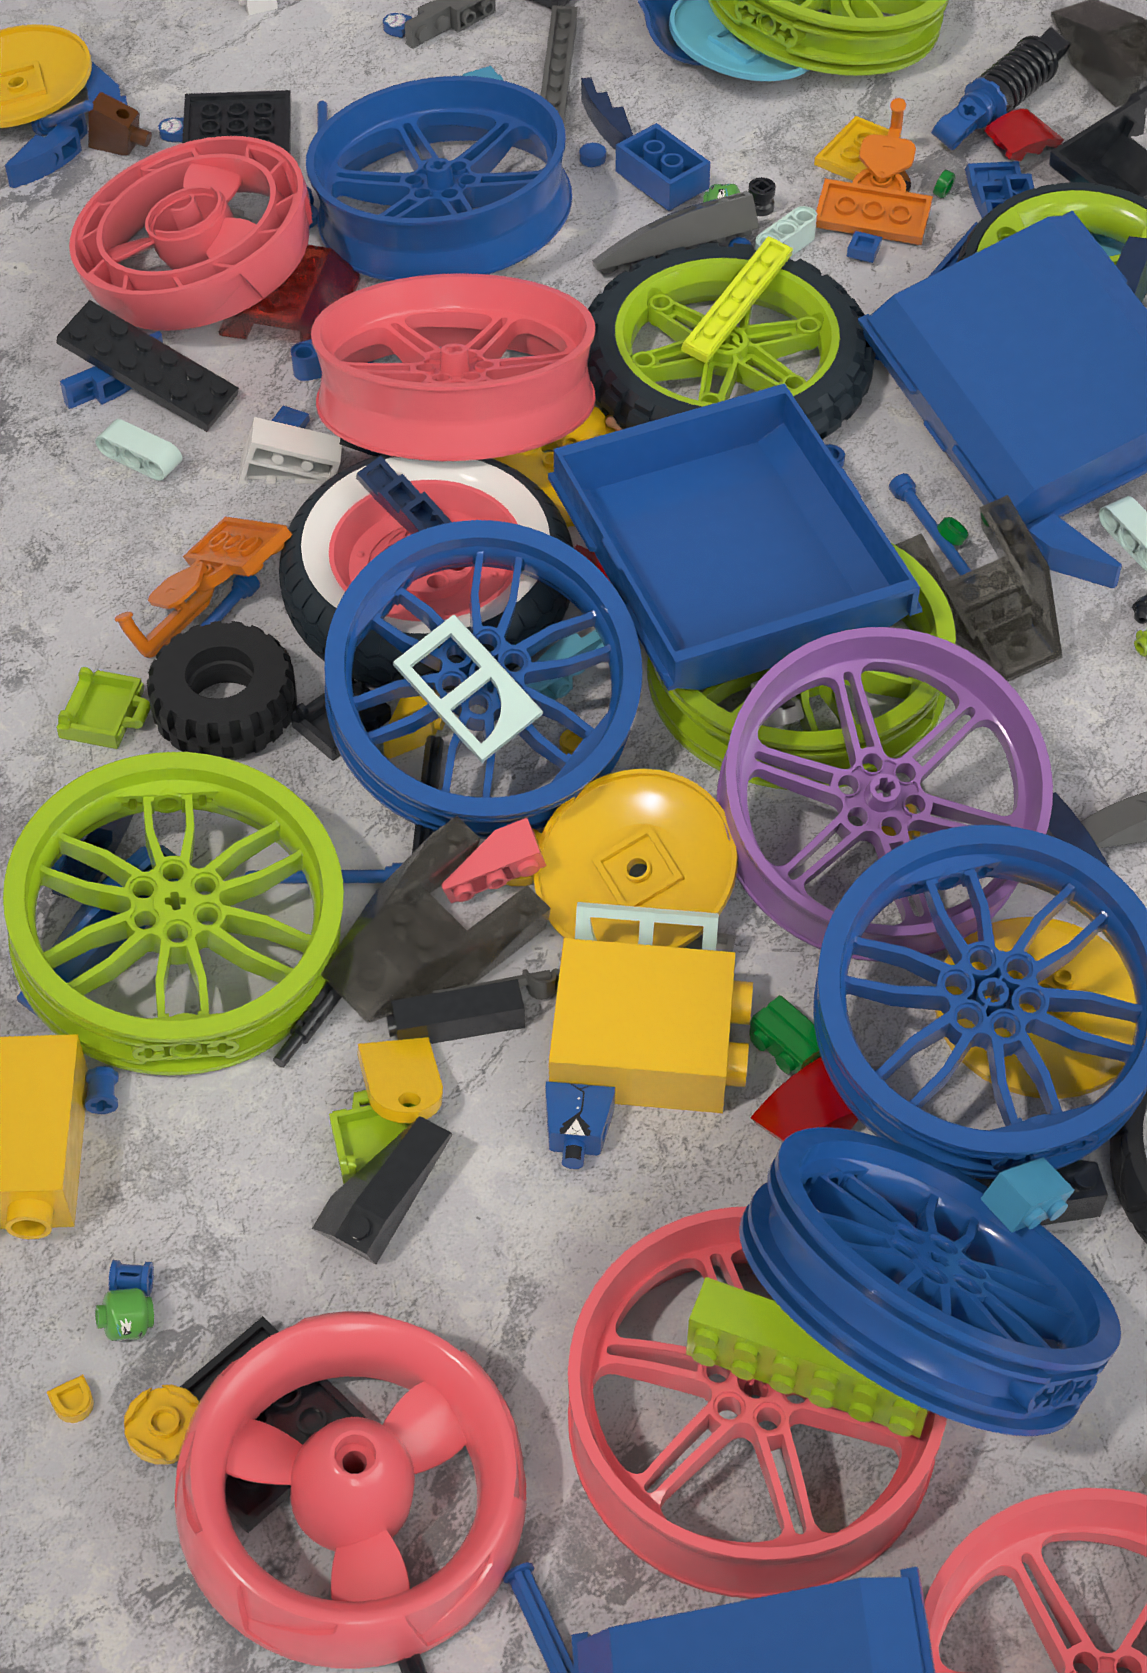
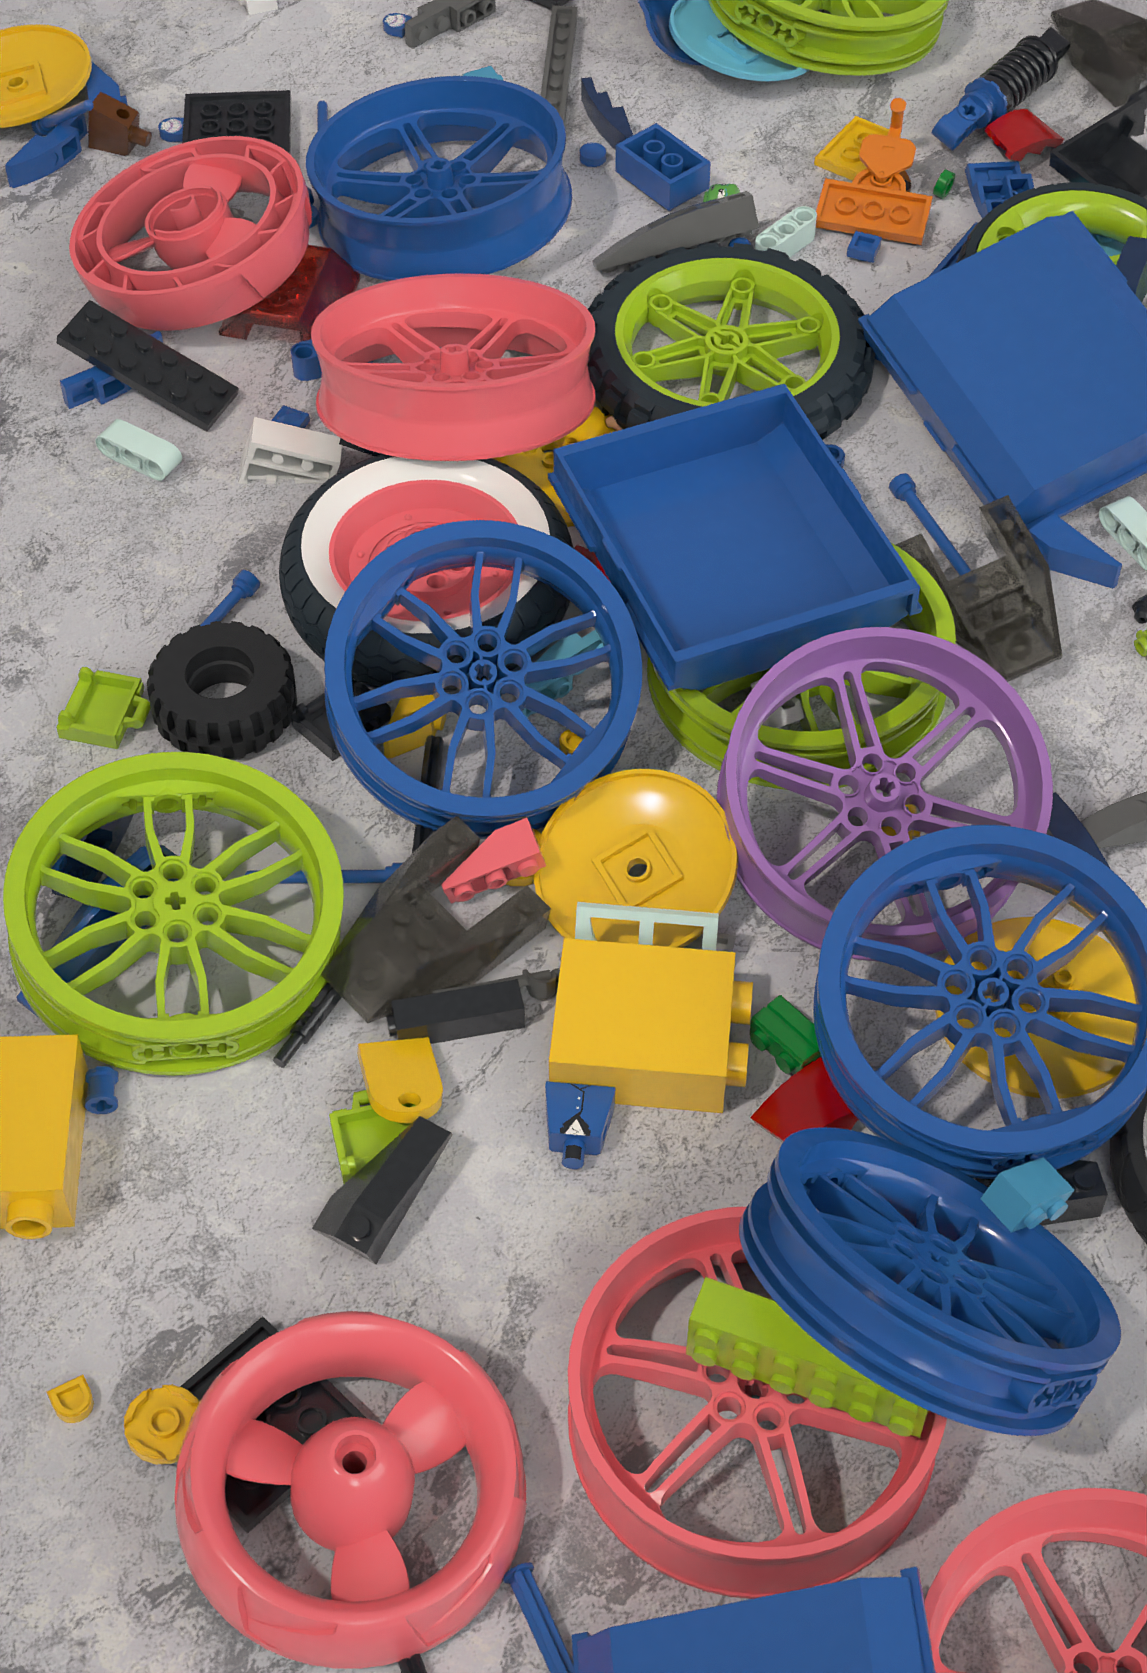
bright green head [95,1288,154,1341] -> none
blue bush [109,1260,154,1296] -> none
orange plate [115,516,292,658] -> none
dark blue slope [356,456,451,534] -> none
light aqua window [393,615,543,763] -> none
neon yellow tile [681,236,793,364] -> none
black wheel [748,177,776,217] -> none
green tile [937,517,968,546] -> none

